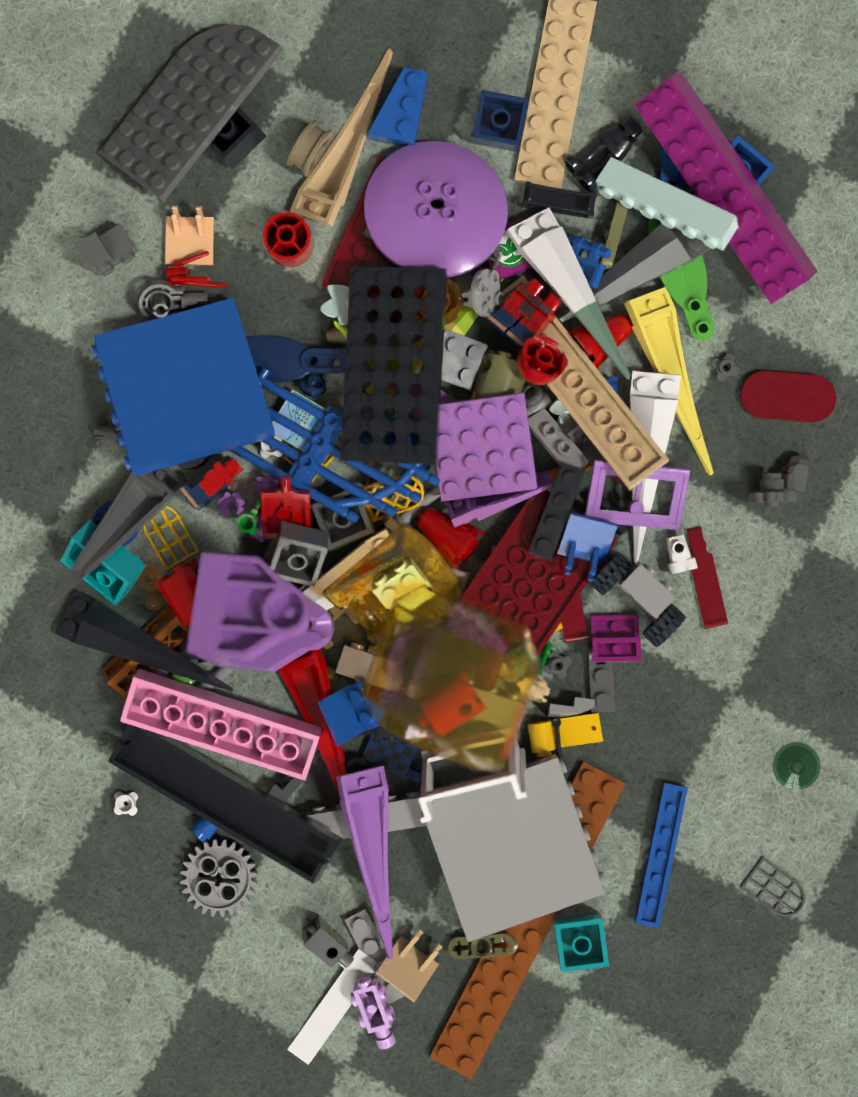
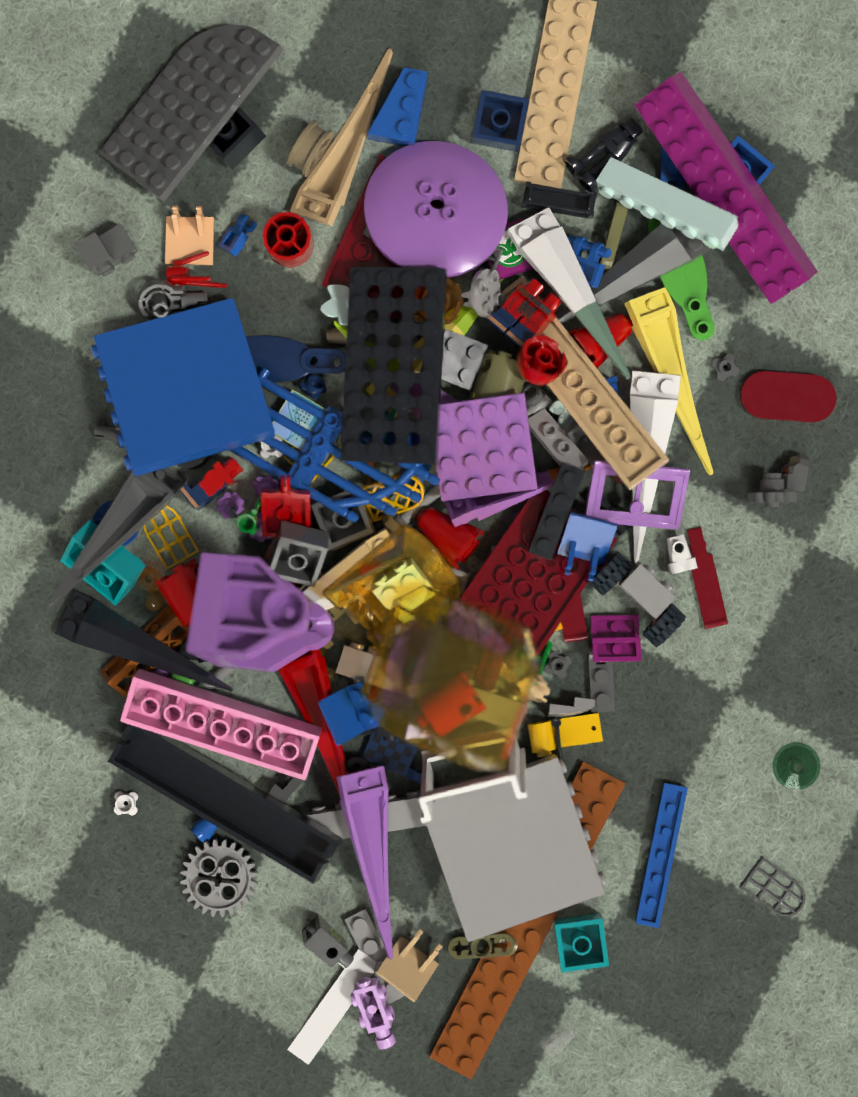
none -> blue plate [217,213,257,257]

